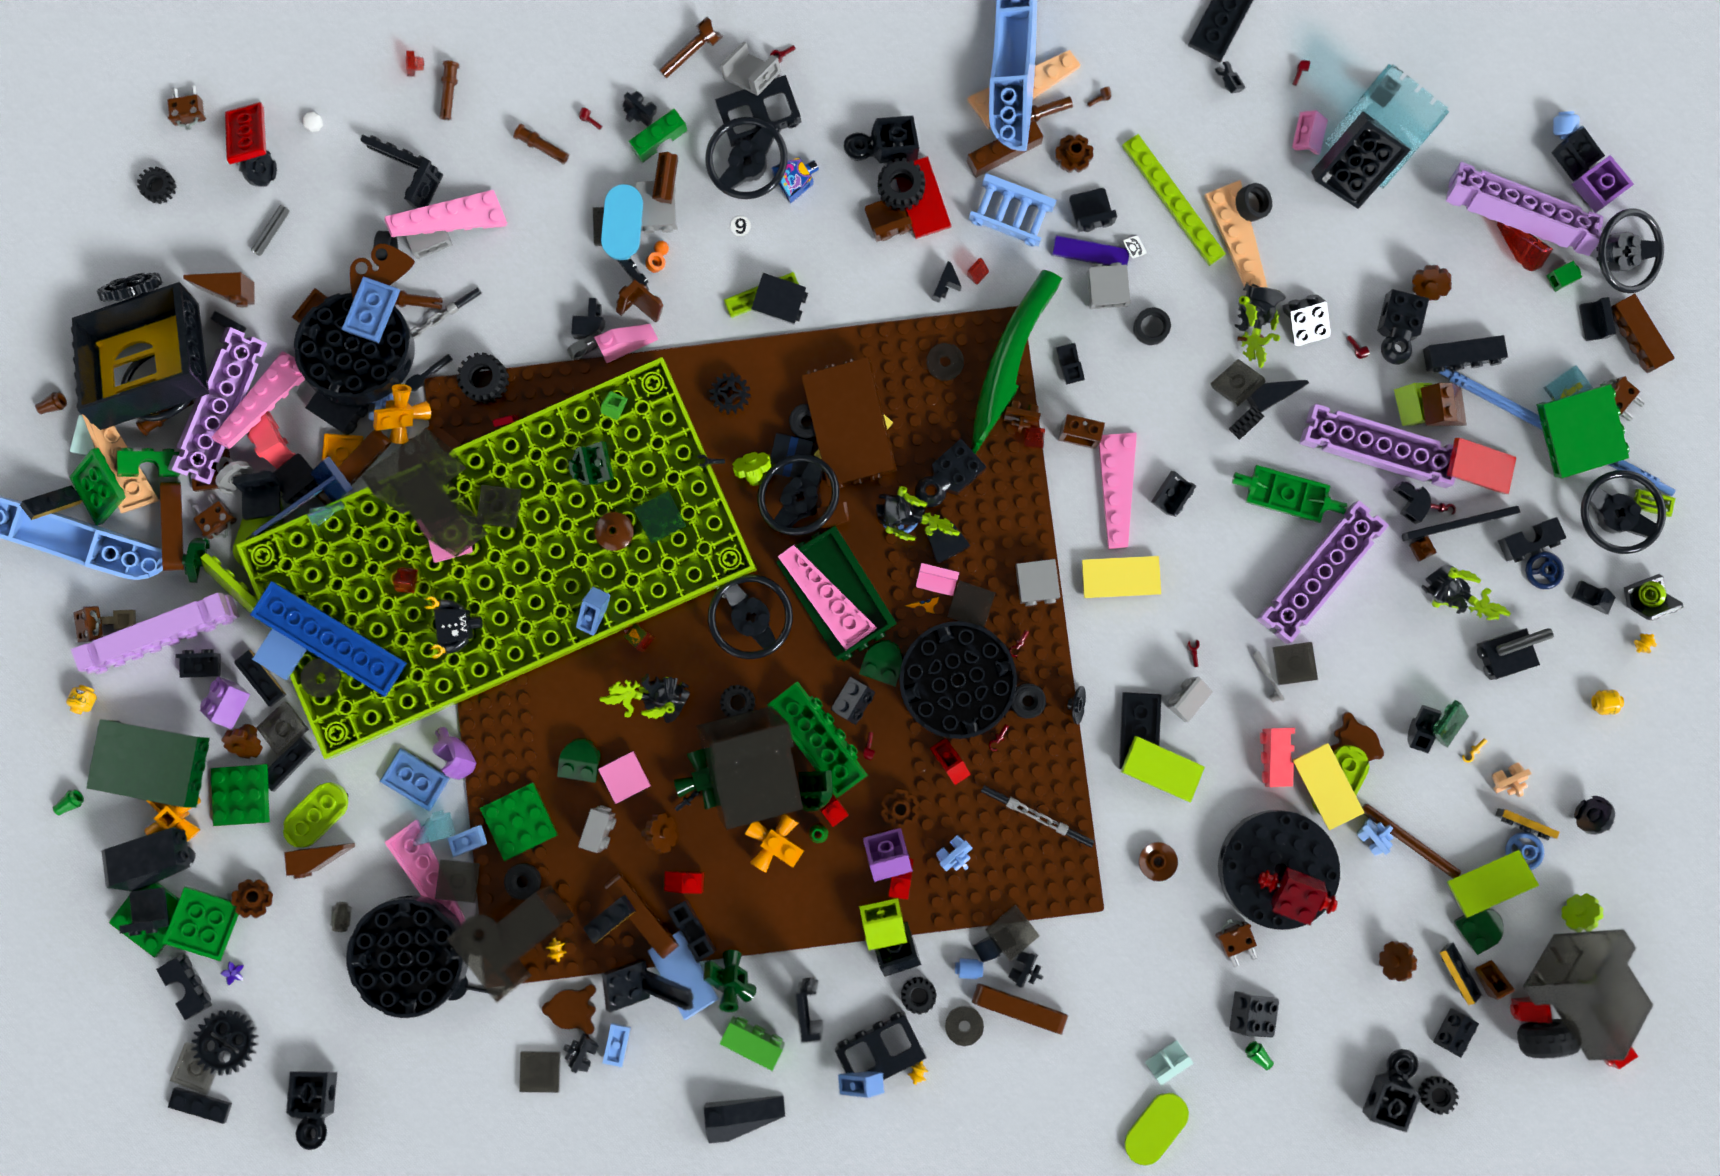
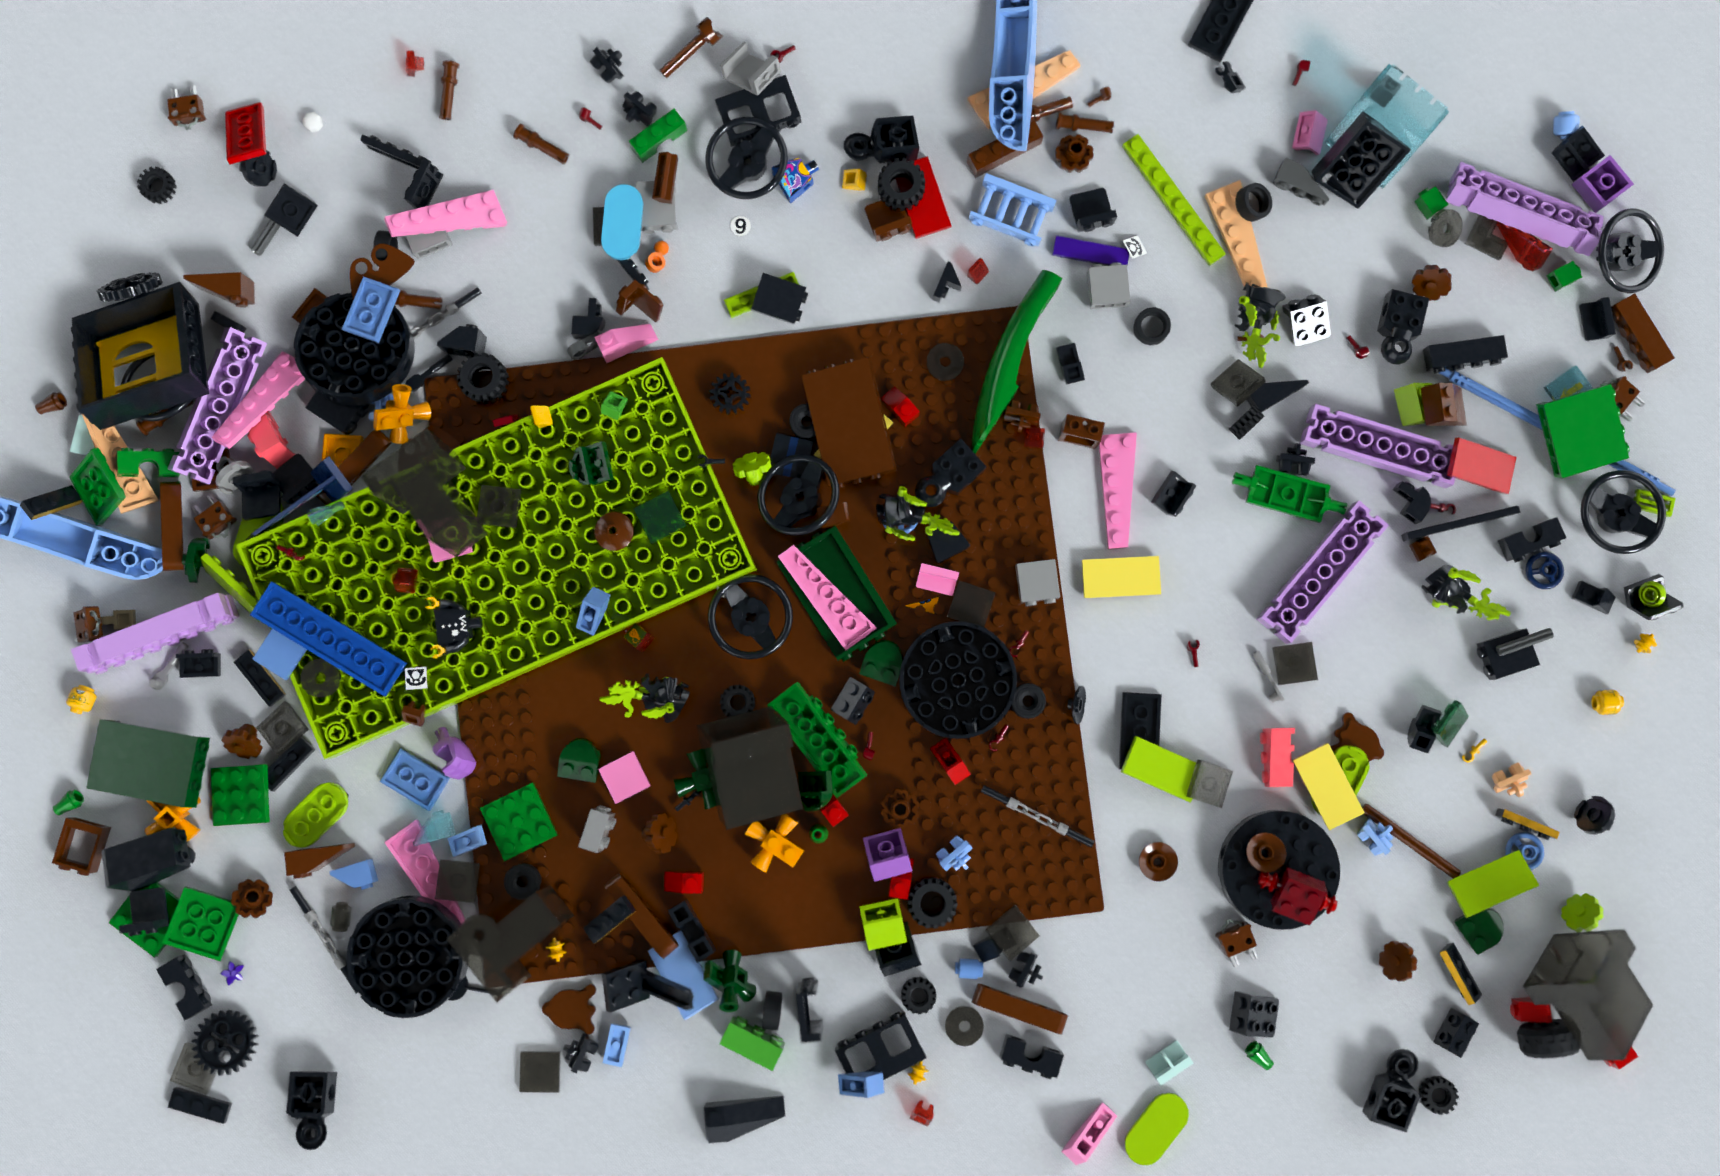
medium lavender brick [200,676,250,729] -> none
light grey slope [1167,677,1212,722] -> none
reddish brown slope [1474,960,1515,1000] -> none
none -> reddish brown window [52,817,111,876]
none -> light grey piece [149,642,189,690]
none -> black tile [264,183,318,237]
none -> dark red hand [277,545,305,561]
none -> light grey piece [289,886,358,994]
none -> medium blue slope [329,859,378,890]
none -> reddish brown tile [401,701,426,727]
none -> sticker [405,667,427,690]
none -> black slope [437,324,487,357]
none -> yellow slope [530,406,553,428]
none -> black hips [590,47,624,83]
none -> black tyre [762,991,782,1030]
none -> yellow slope [842,168,867,191]
none -> red slope [880,386,920,428]
none -> black tyre [907,877,957,929]
none -> clear red tile [909,1100,934,1126]
none -> black arch [999,1034,1064,1079]
none -> reddish brown pin [1056,112,1114,133]
none -> bright pink slope [1061,1103,1117,1165]
none -> clear smoke tile [1186,759,1233,808]
none -> reddish brown dish [1246,833,1286,872]
none -> dark grey slope [1273,158,1329,206]
none -> black hips [1276,443,1315,476]
none -> green brick [1415,186,1449,220]
none -> clear smoke tile [1428,209,1463,247]
none -> clear smoke tile [1465,214,1509,261]
none -> reddish brown hand [1613,346,1633,372]

